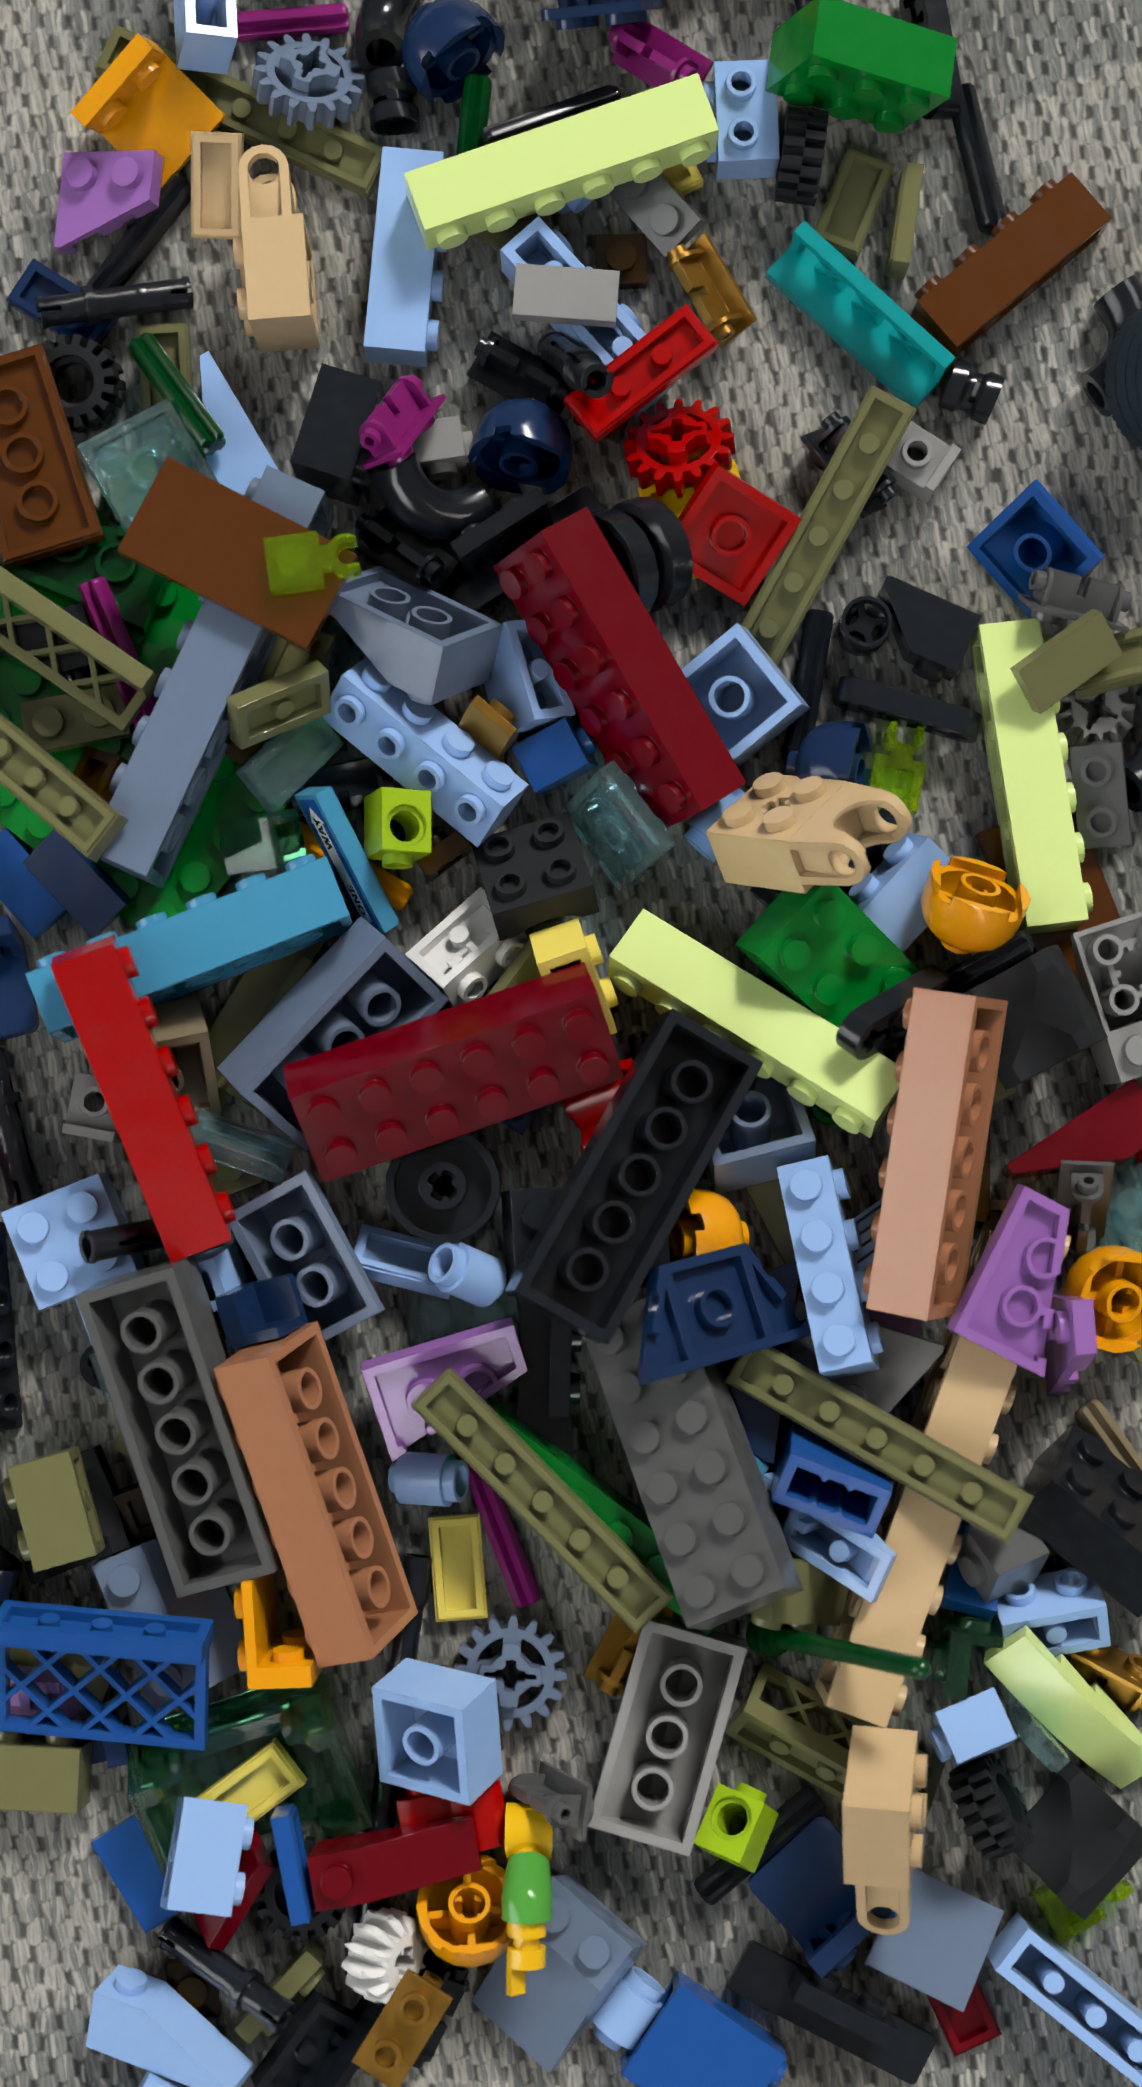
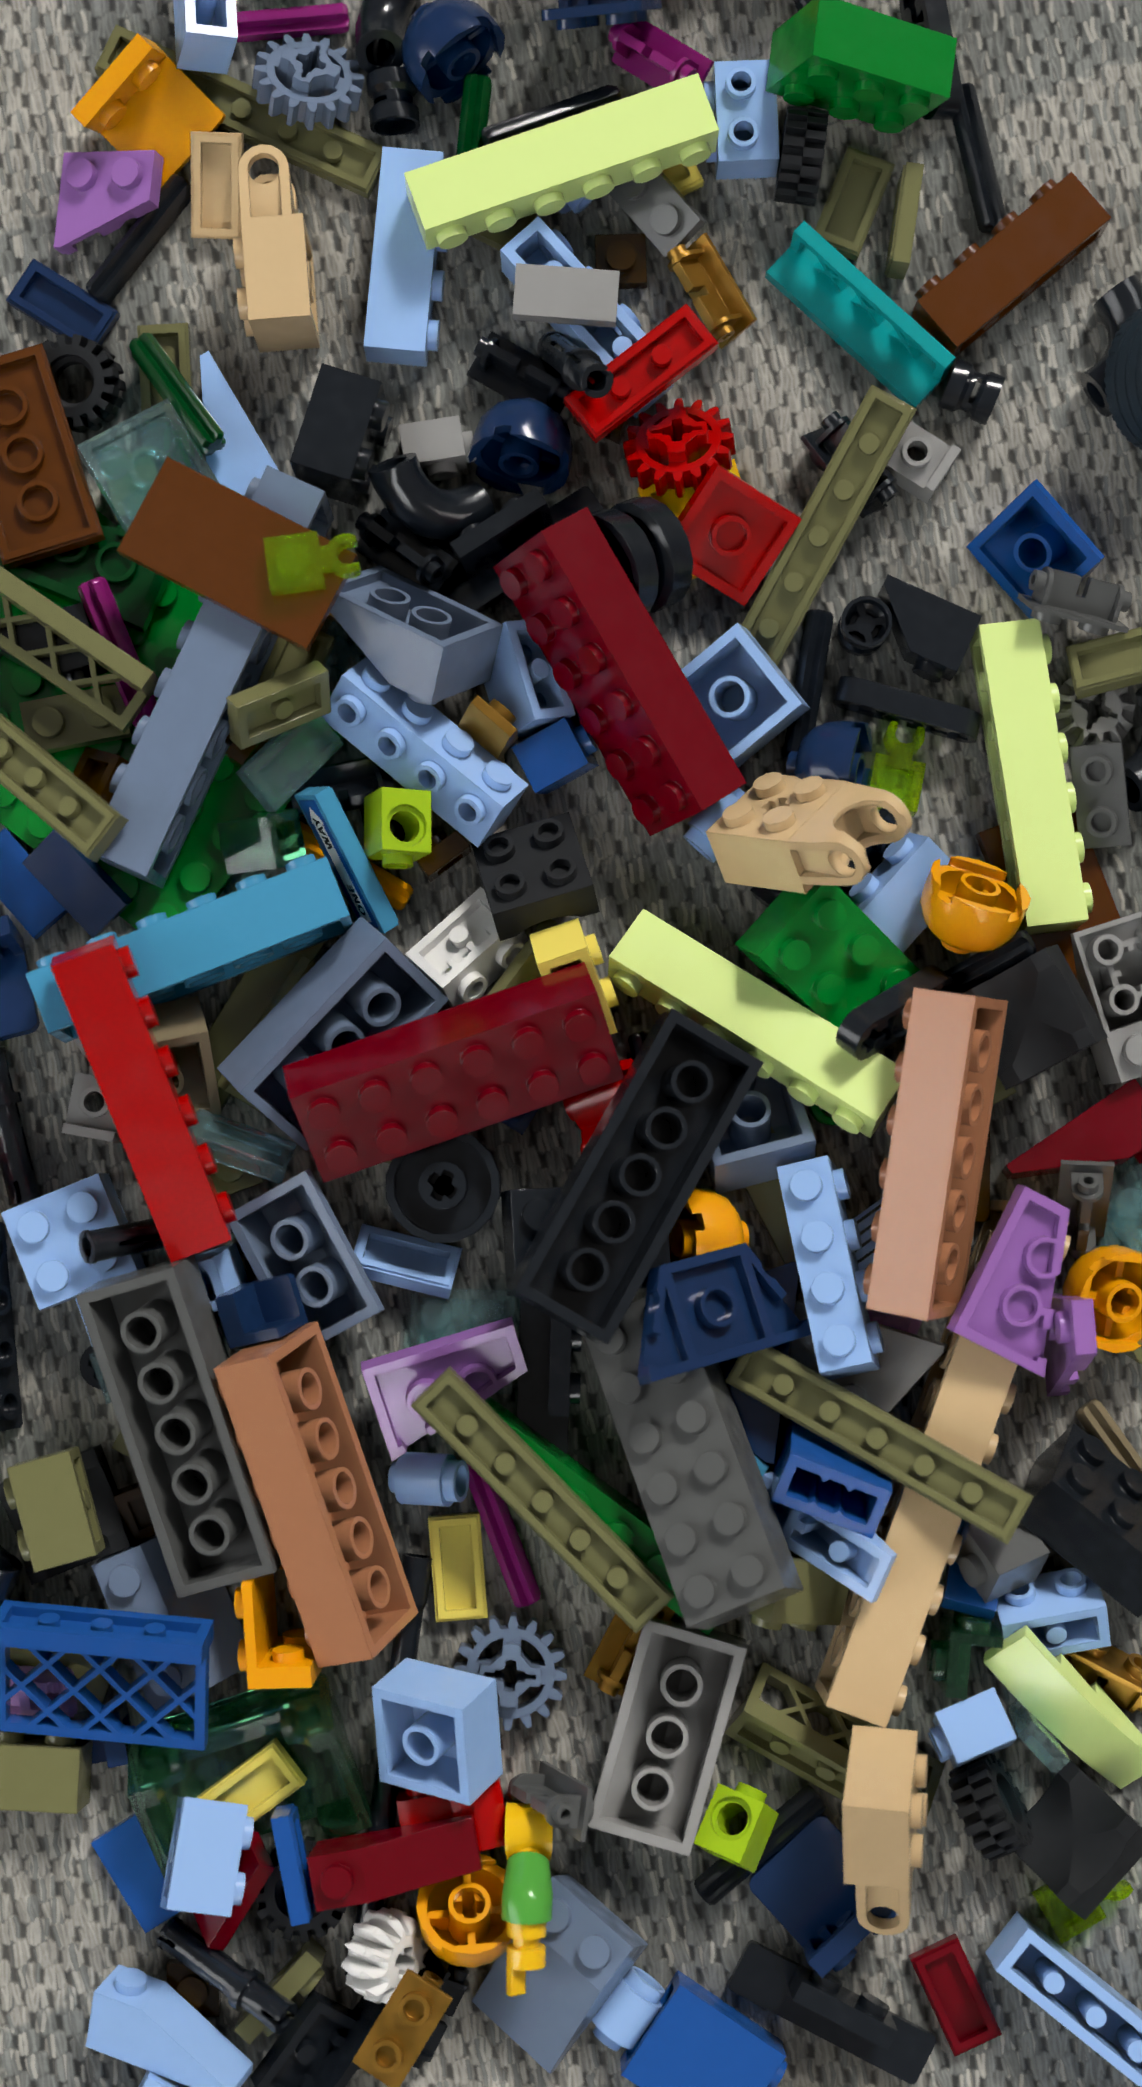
black pin [35,276,194,330] -> none
magenta hinge [359,375,446,470] -> none
light blue brick [428,1242,507,1307] -> none
clear light blue plate [560,760,676,893] -> none
dark green piece [746,1620,931,1680] -> none
sand blue tile [865,1868,1004,2012] -> none
olive tile [1010,609,1123,714] -> none

